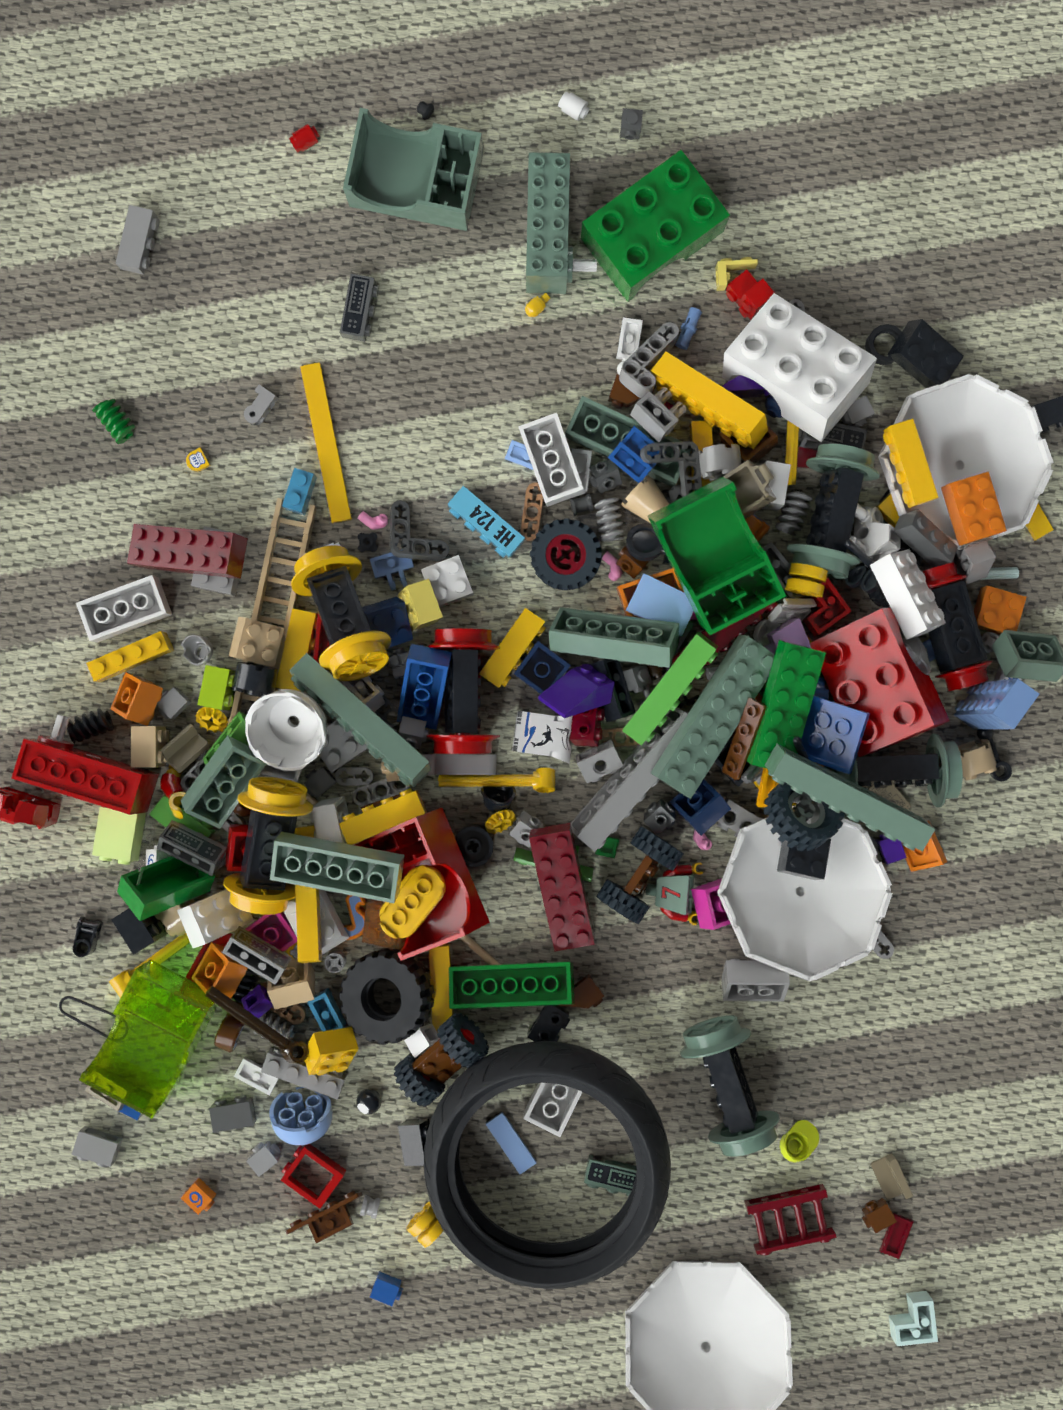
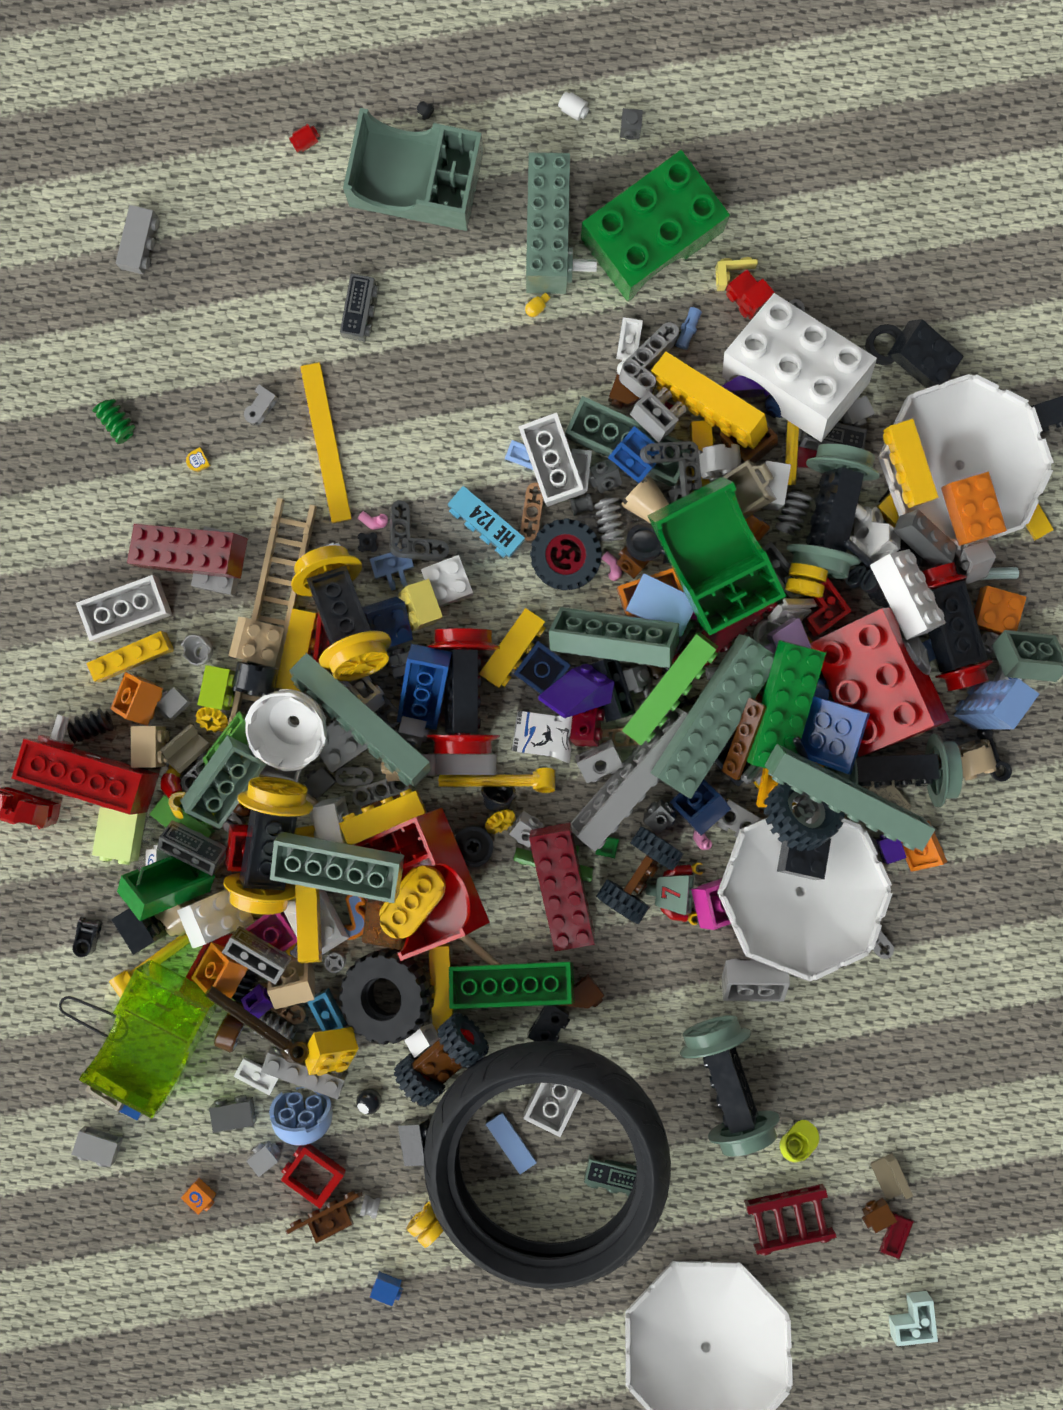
dark azure brick [282,468,317,516] -> none

